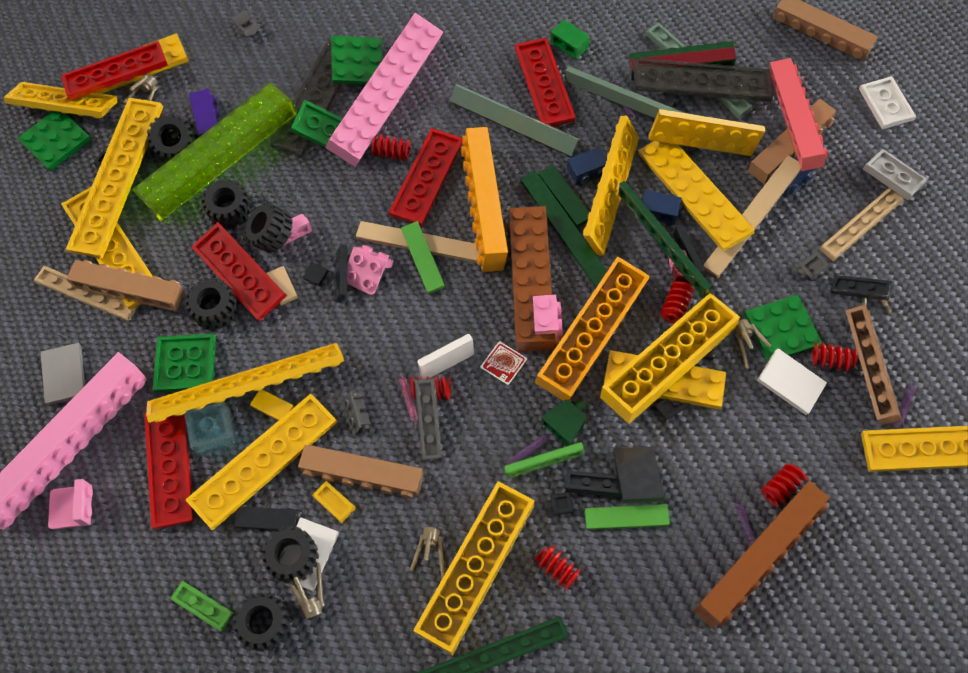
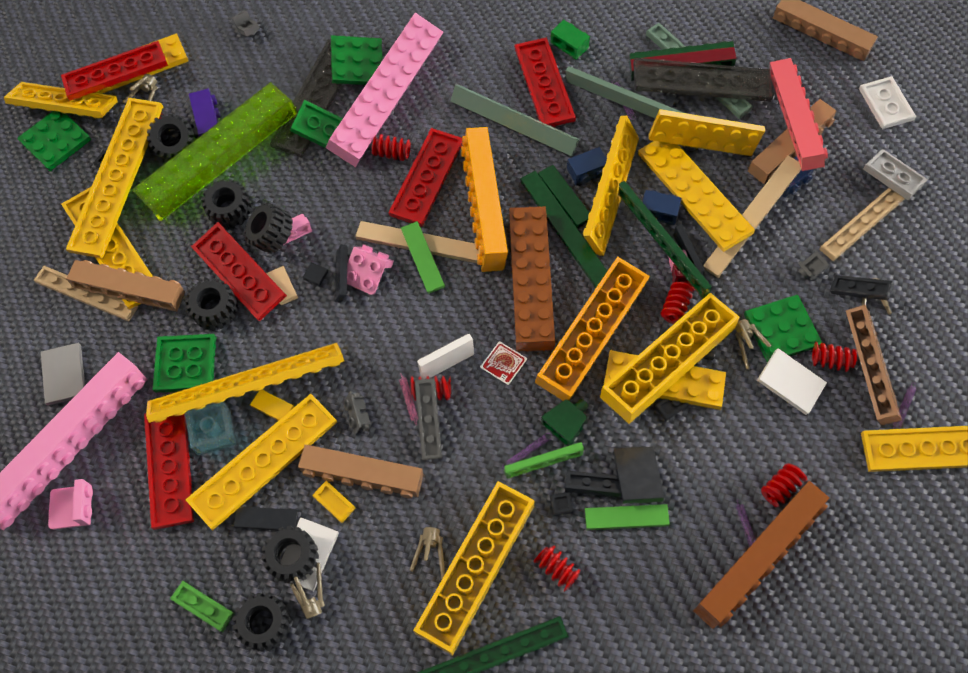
bright pink bracket [533,295,563,345] -> none

